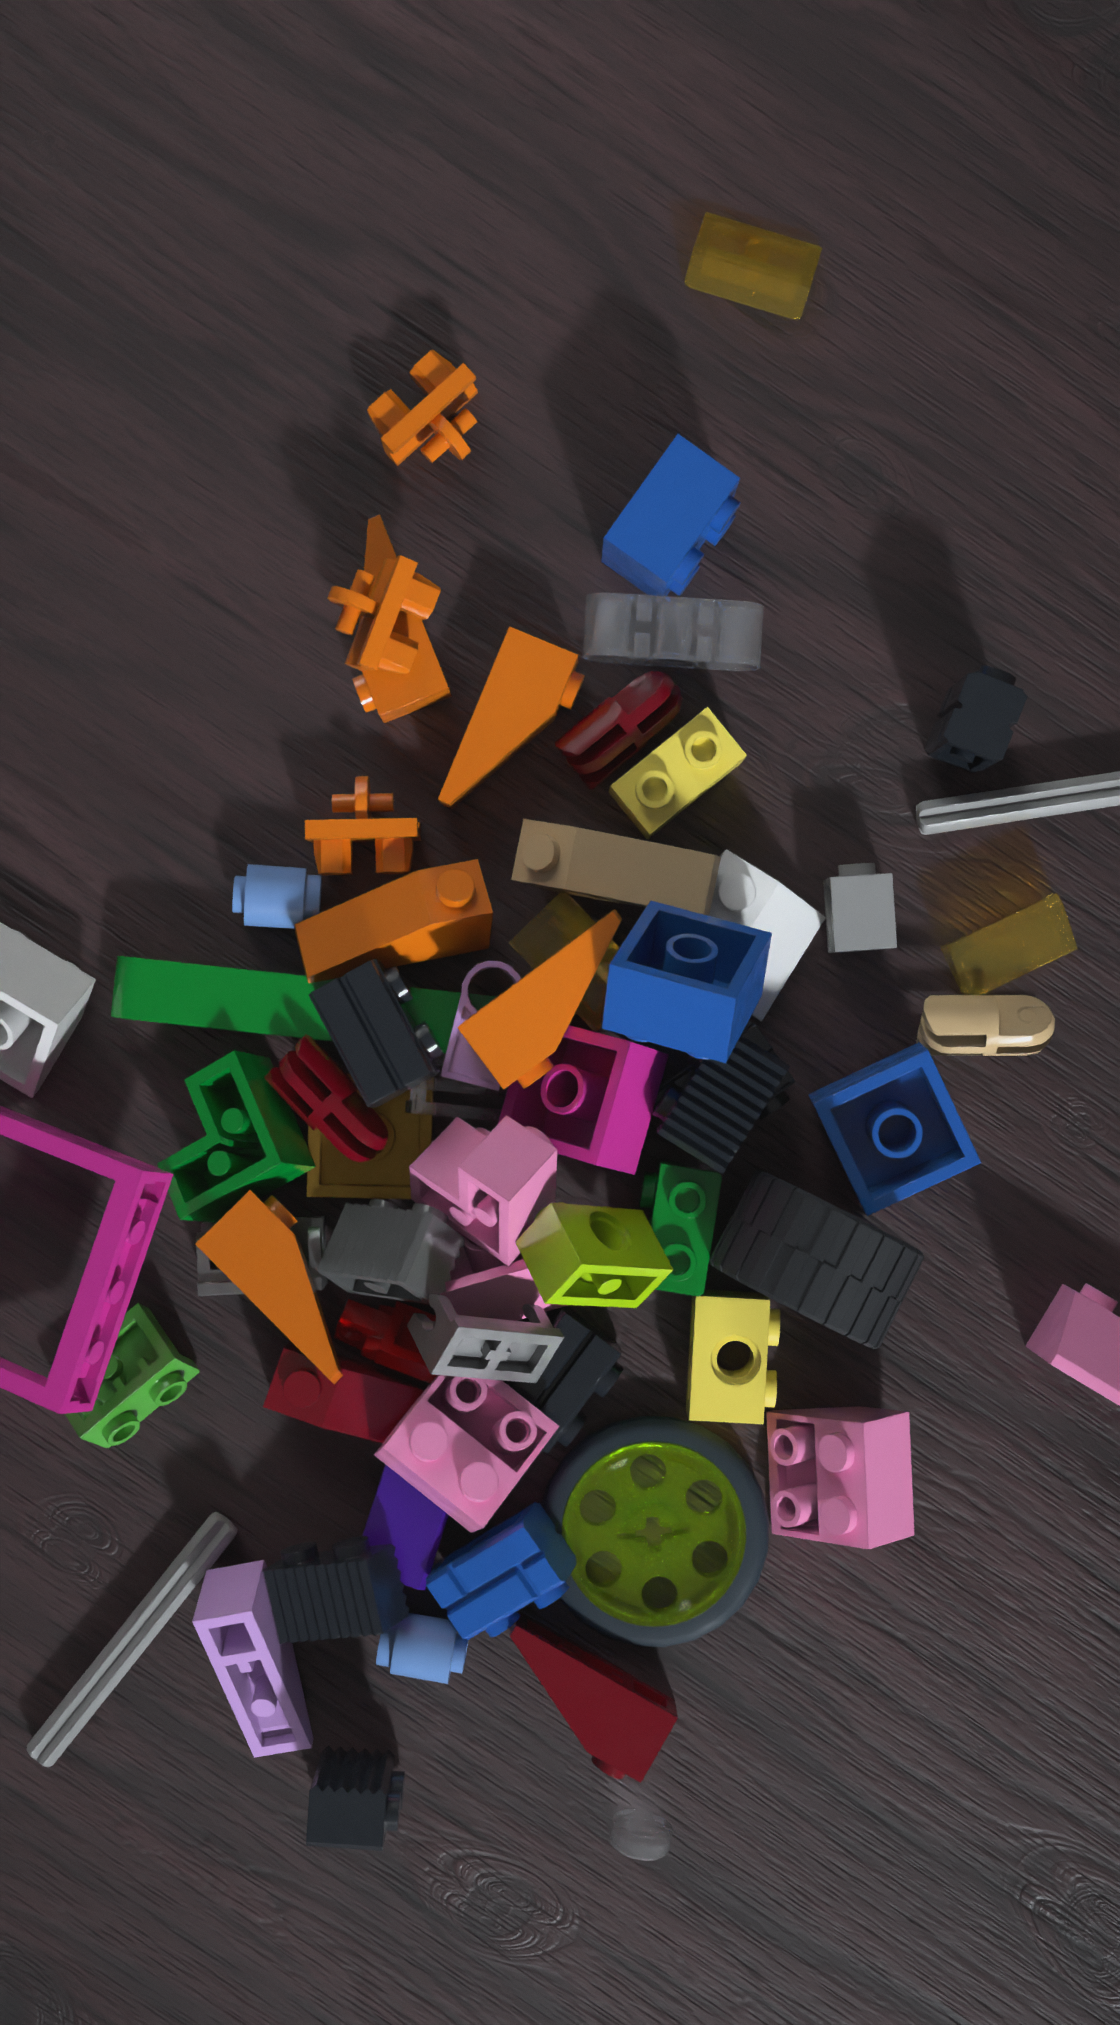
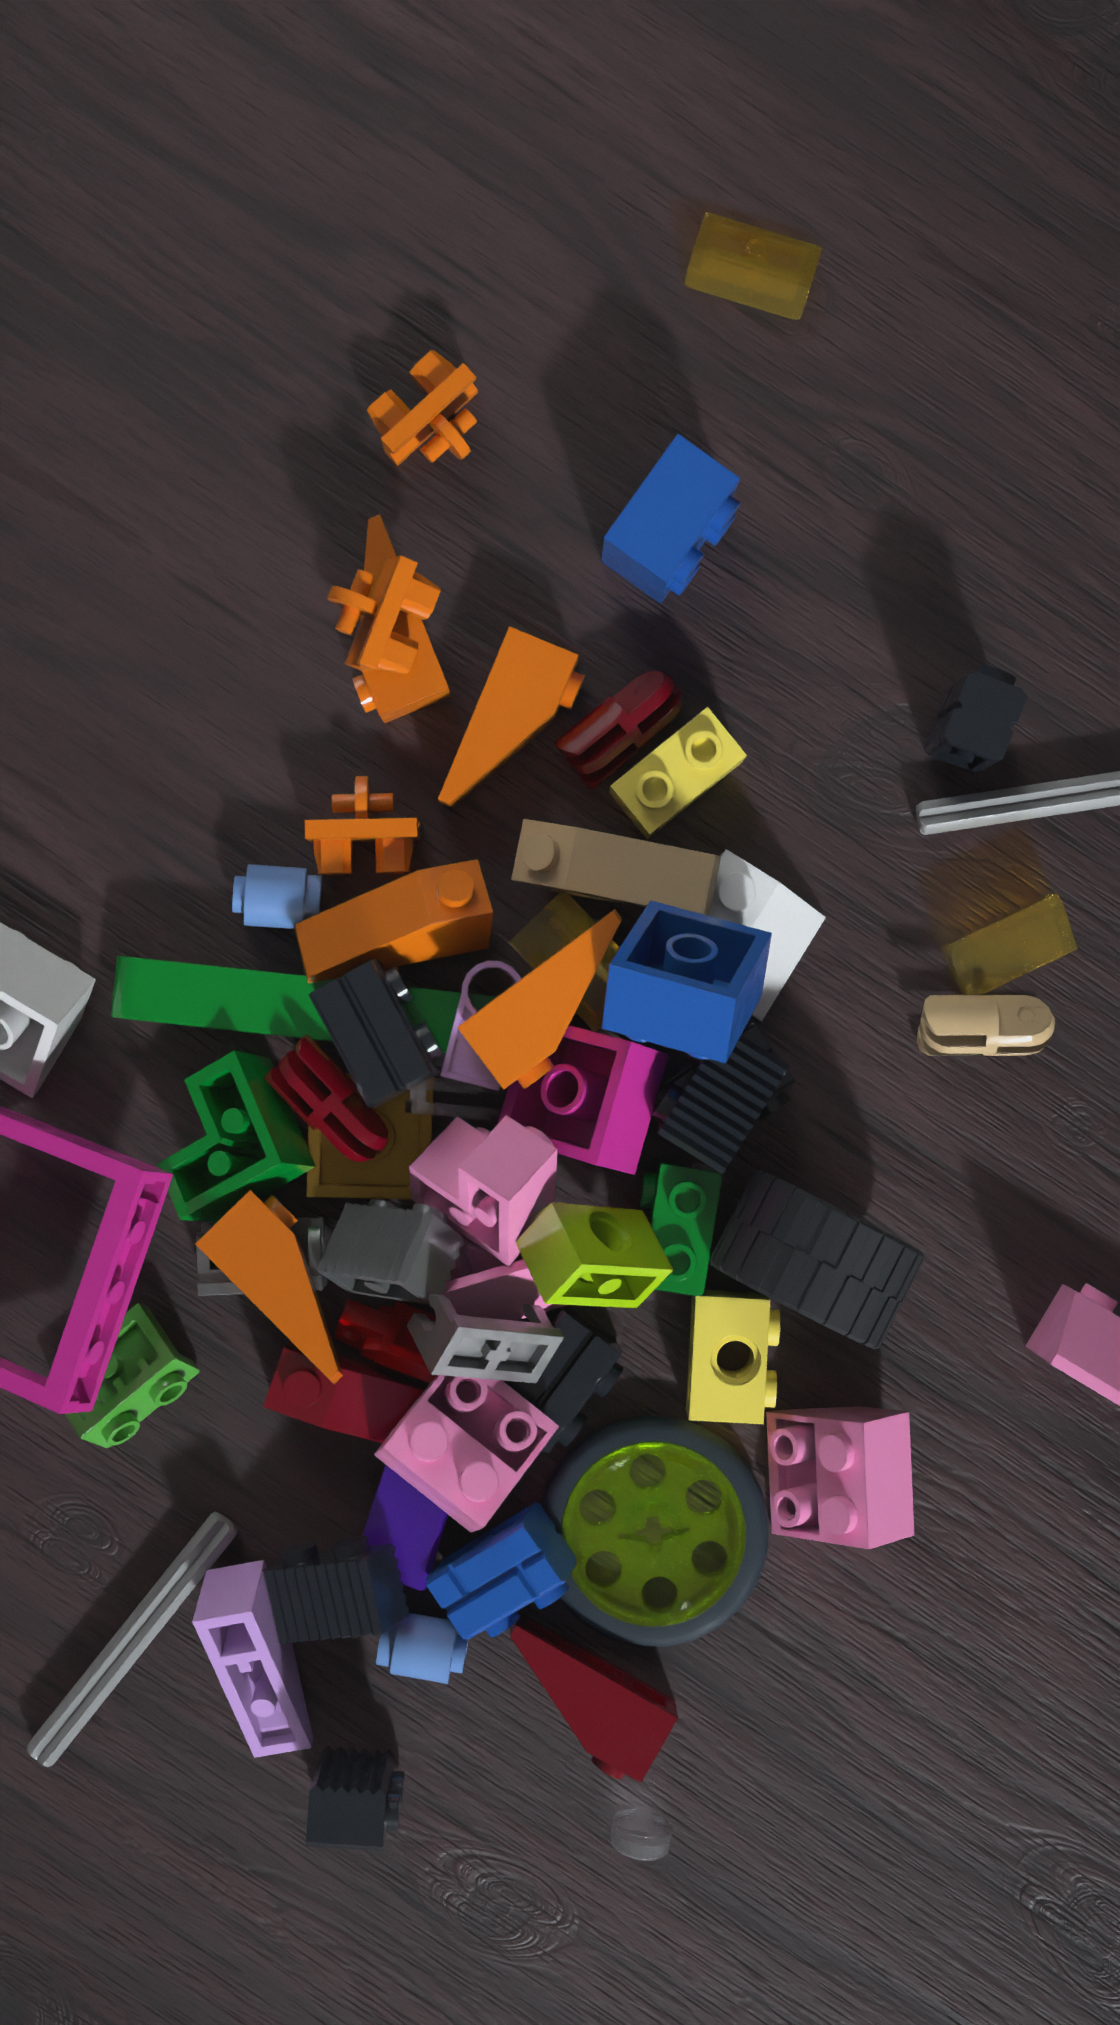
clear beam [582,593,764,671] -> none
blue brick [808,1042,981,1216] -> none
light grey brick [823,863,897,953] -> none

